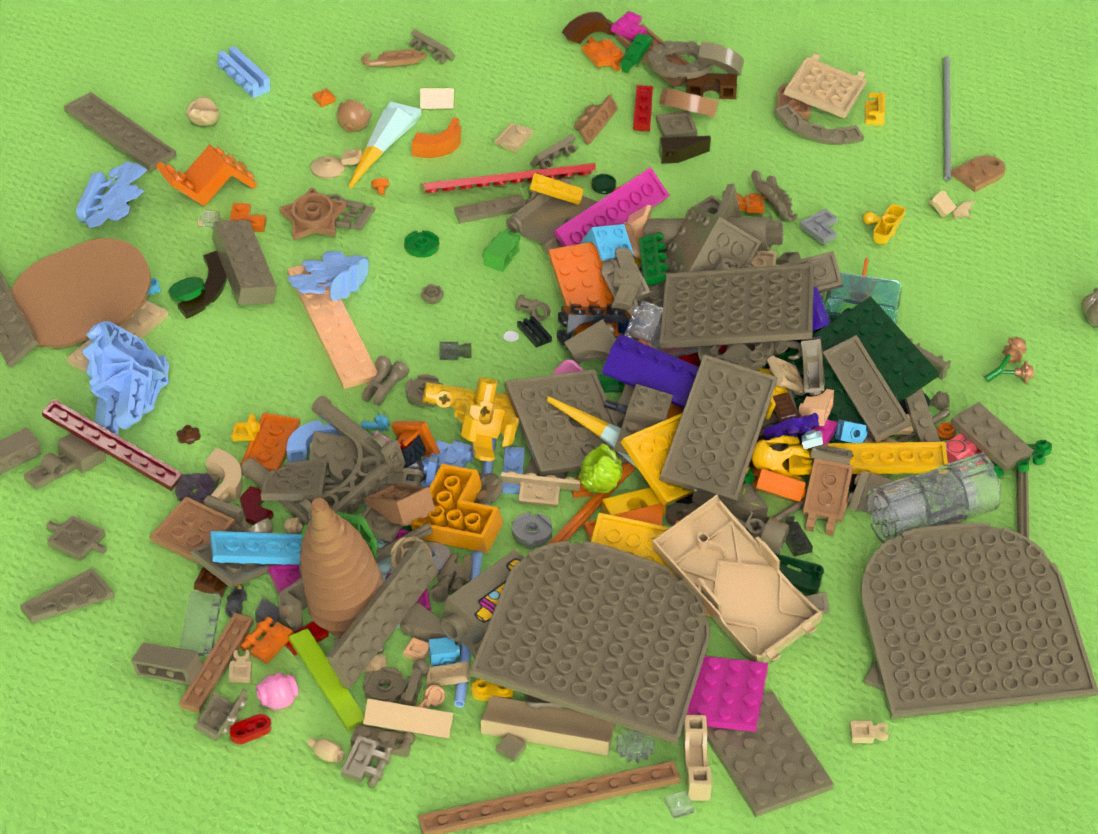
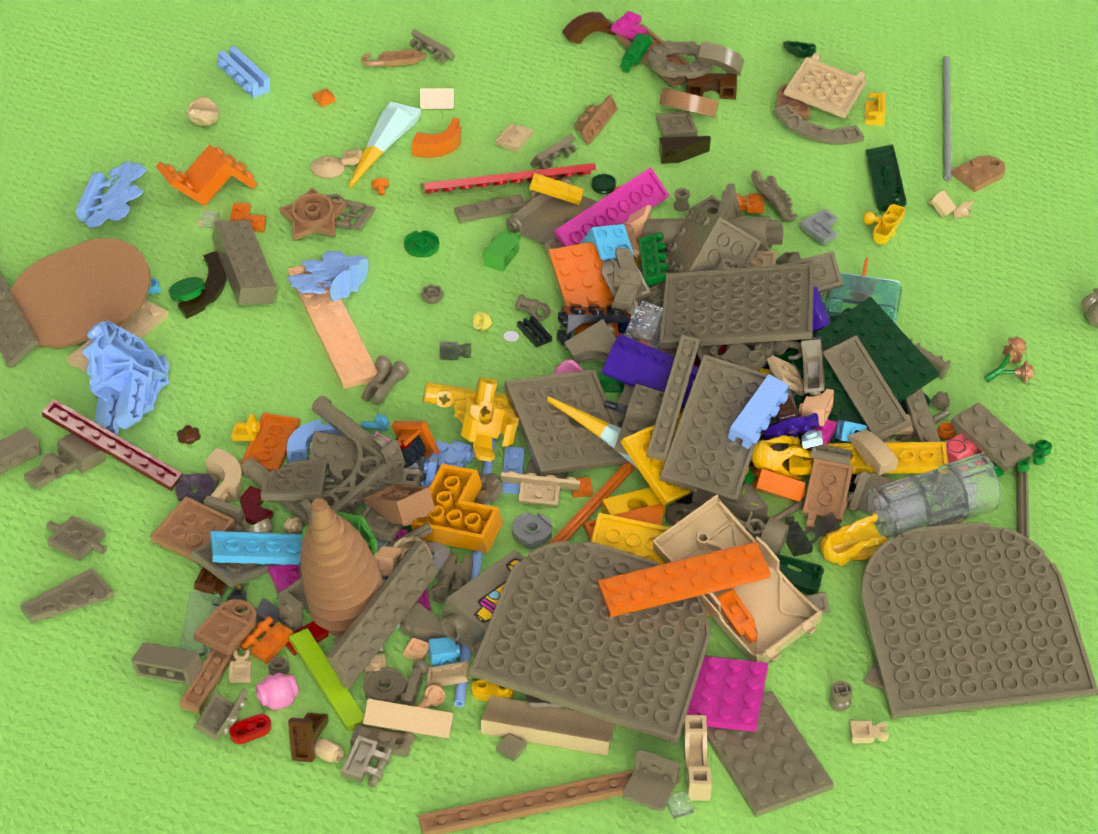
dark tan plate [64,92,177,171] -> none
medium nougat cylinder [336,100,371,132] -> none
dark tan plate [405,374,443,407] -> none
lime hair [578,444,623,494] -> none
orange plate [581,37,624,71] -> none
clear gear [616,729,654,763] -> none
red plate [633,85,653,131] -> none
none -> medium nougat plate [193,599,257,656]
none -> dark tan plate [268,656,289,675]
none -> reddish brown bracket [288,713,328,762]
none -> light nougat panel [374,546,401,576]
none -> light yellow tile [473,312,492,331]
none -> orange plate [598,542,771,618]
none -> dark tan bracket [623,749,680,811]
none -> dark tan plate [646,335,700,462]
none -> dark tan bush [674,188,690,212]
none -> orange hinge [716,588,758,644]
none -> light blue brick [728,374,789,449]
none -> dark green arm [782,41,816,58]
none -> clear smoke plate [804,512,841,544]
none -> yellow hair [820,513,888,567]
none -> dark tan wheel [829,681,852,711]
none -> tan slope [848,429,898,475]
none -> dark green piece [866,144,907,211]

